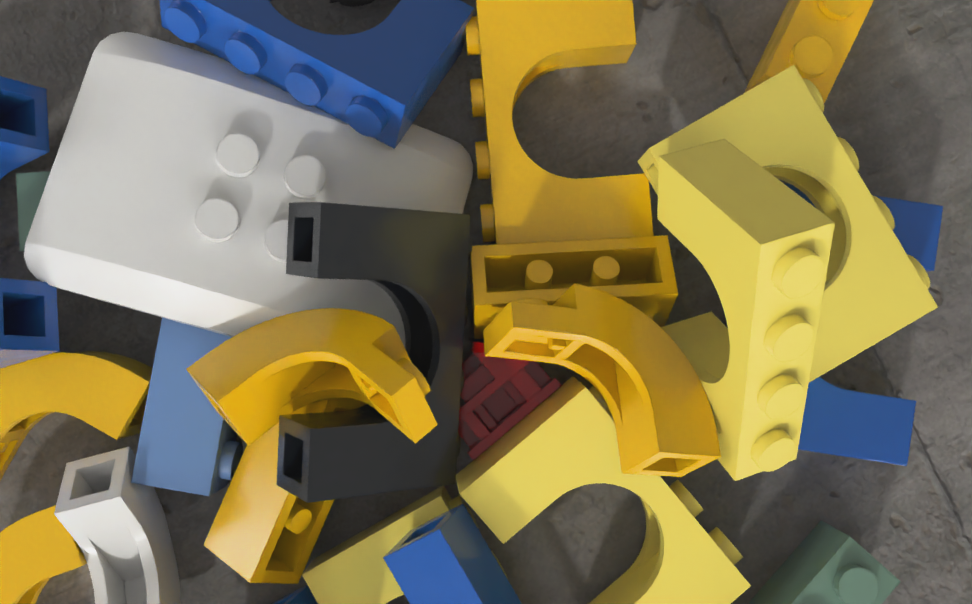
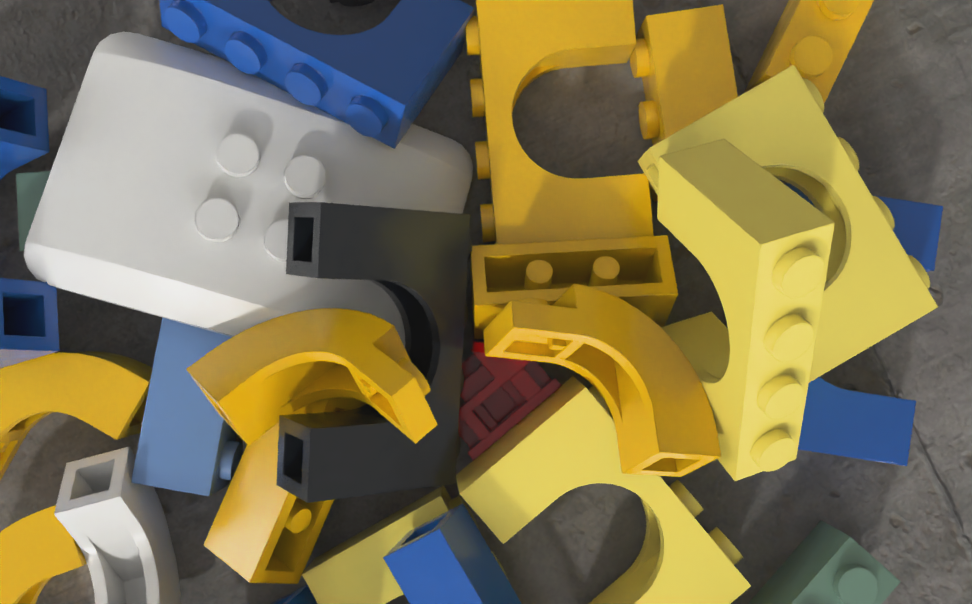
none -> yellow brick [629,4,738,202]

